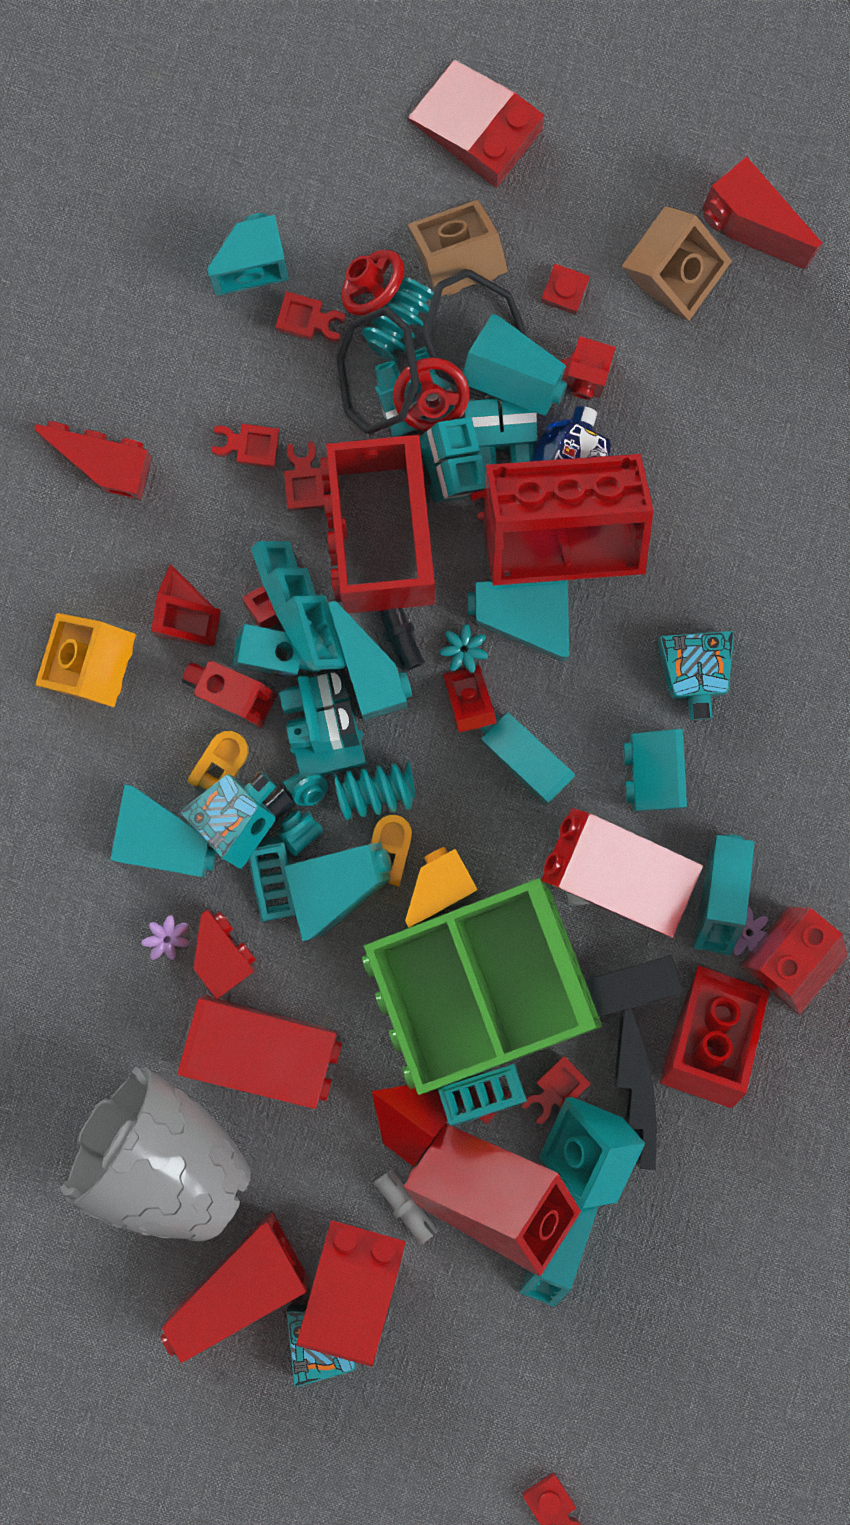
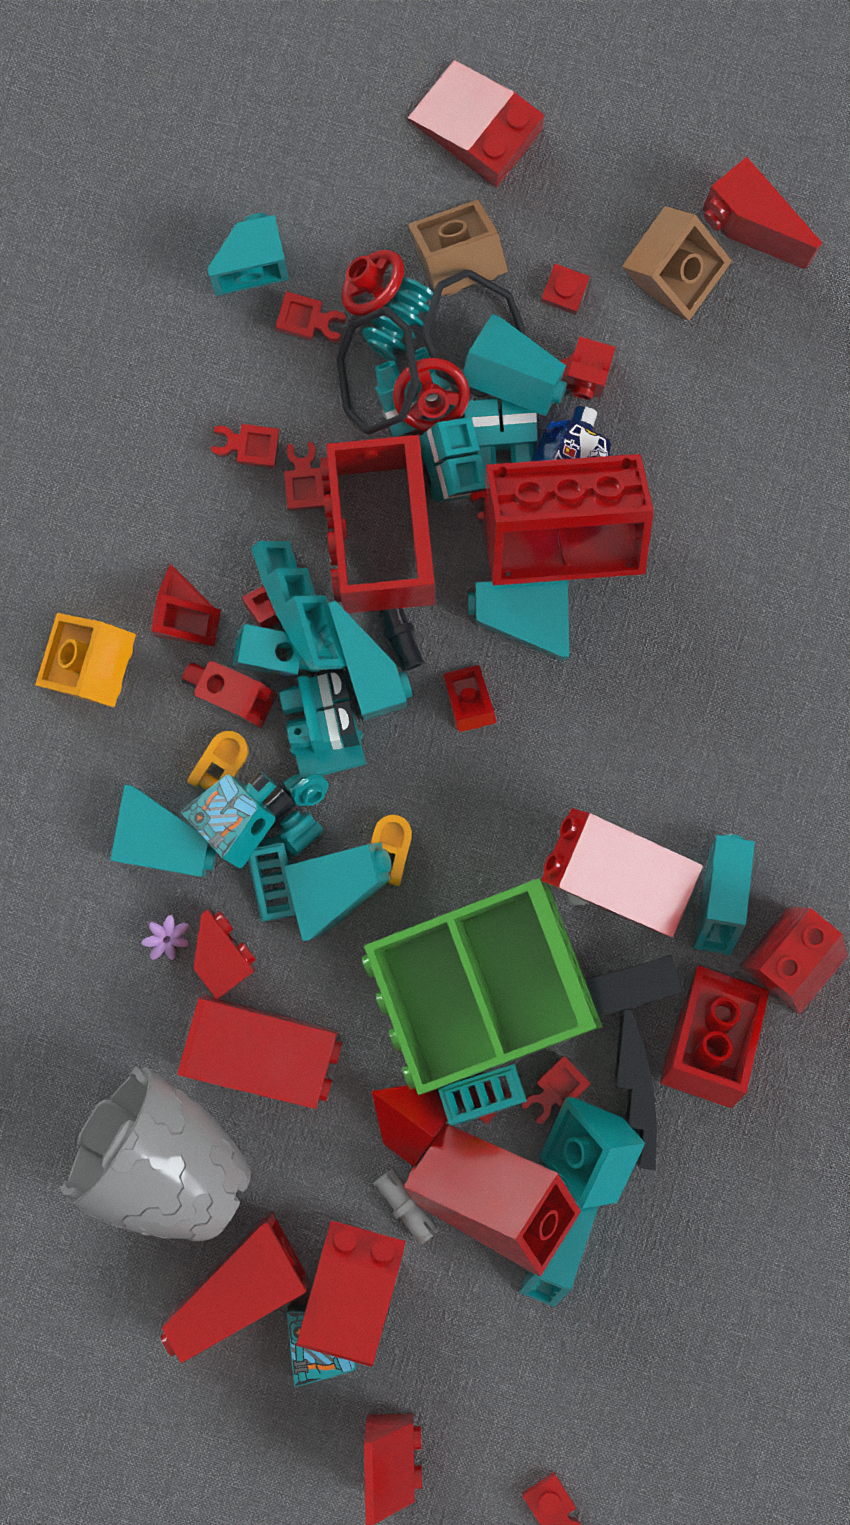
red slope [34,421,152,500] -> none
teal piece [334,761,416,820] -> none
light orange slope [405,846,478,928] -> none
teal plant [439,624,489,673] -> none
teal slope [480,712,576,806] -> none
teal slope [623,729,687,812] -> none
torso [657,631,734,720] -> none
lavender plant [734,907,768,955] -> none
none -> red slope [364,1413,422,1525]

